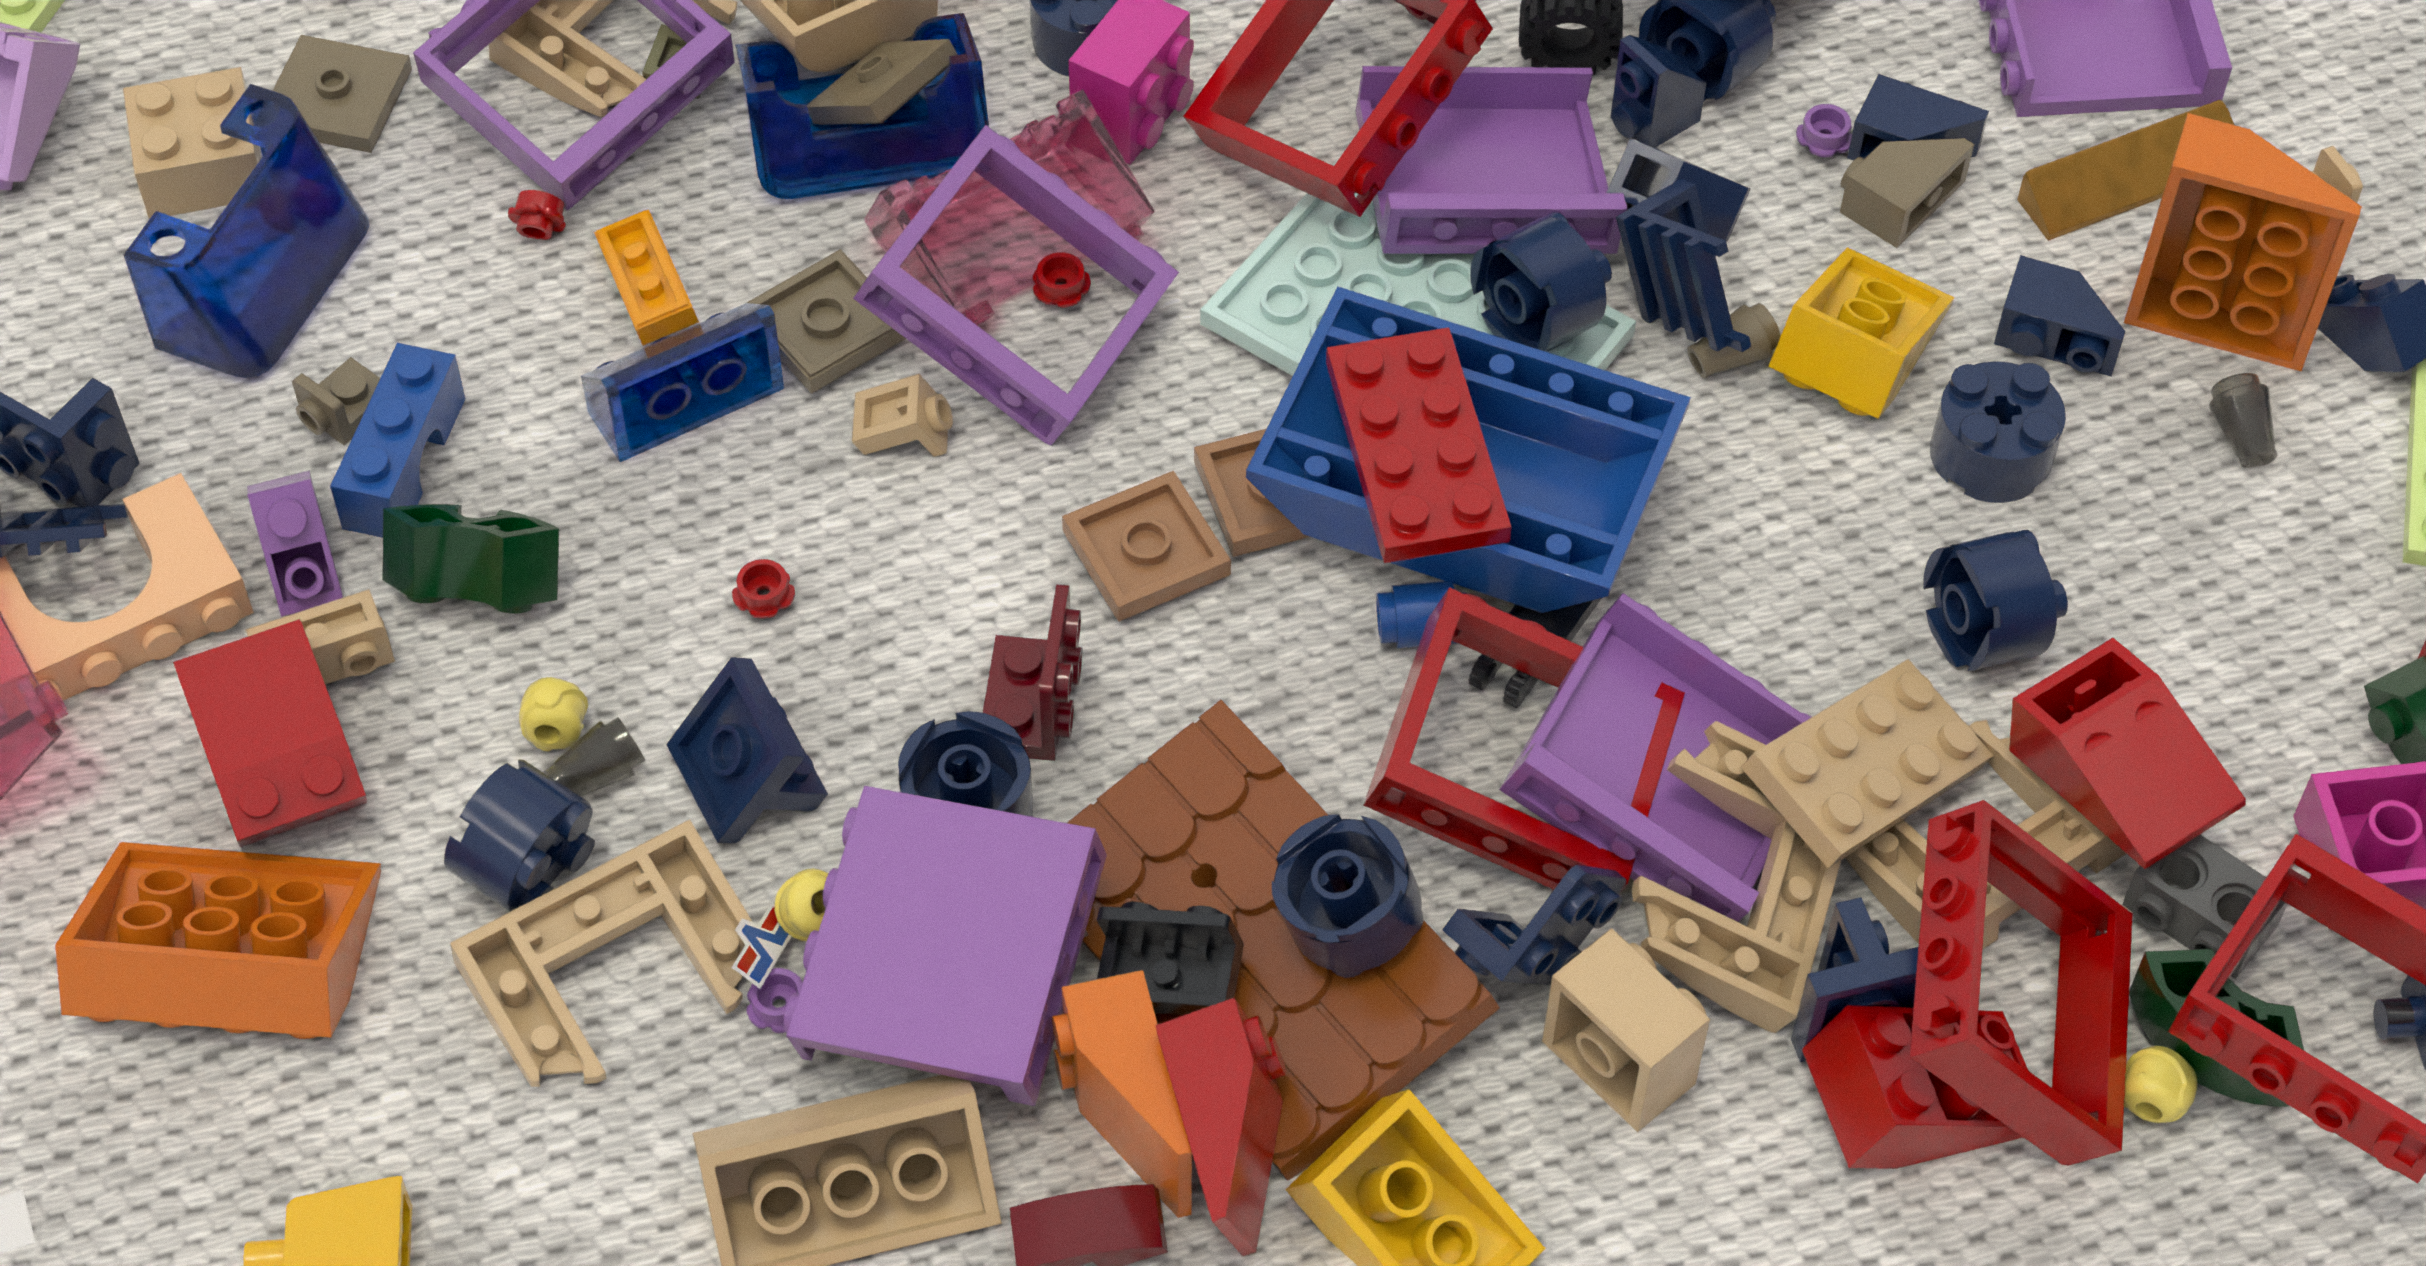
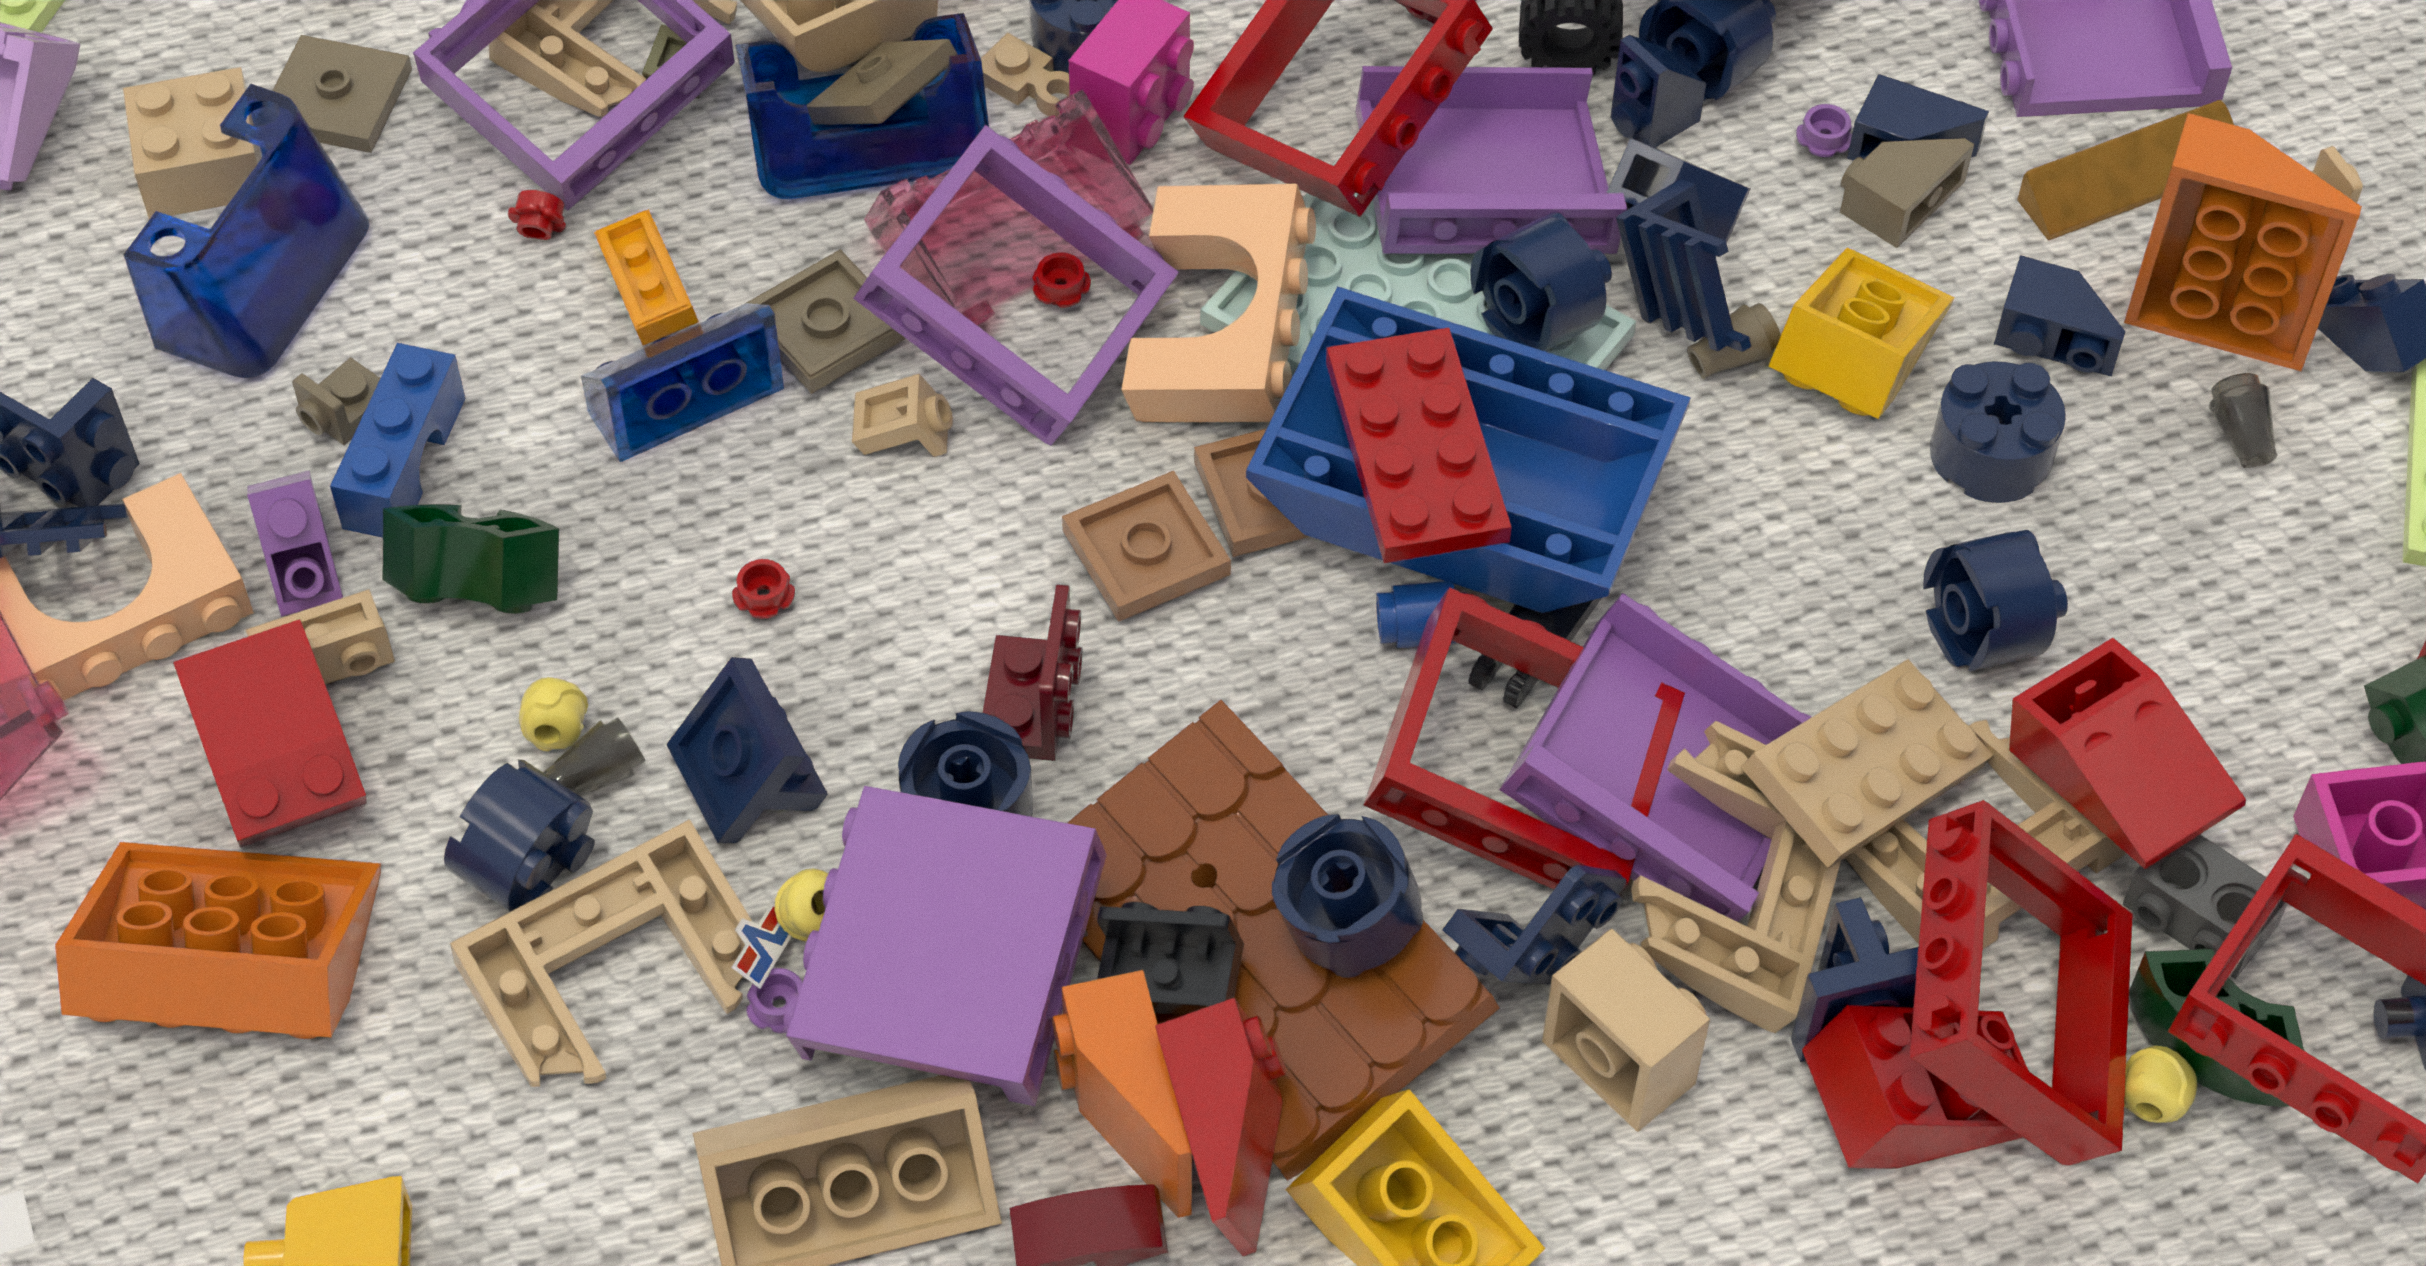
none -> tan plate [972,32,1070,118]
none -> light nougat arch [1121,184,1316,422]

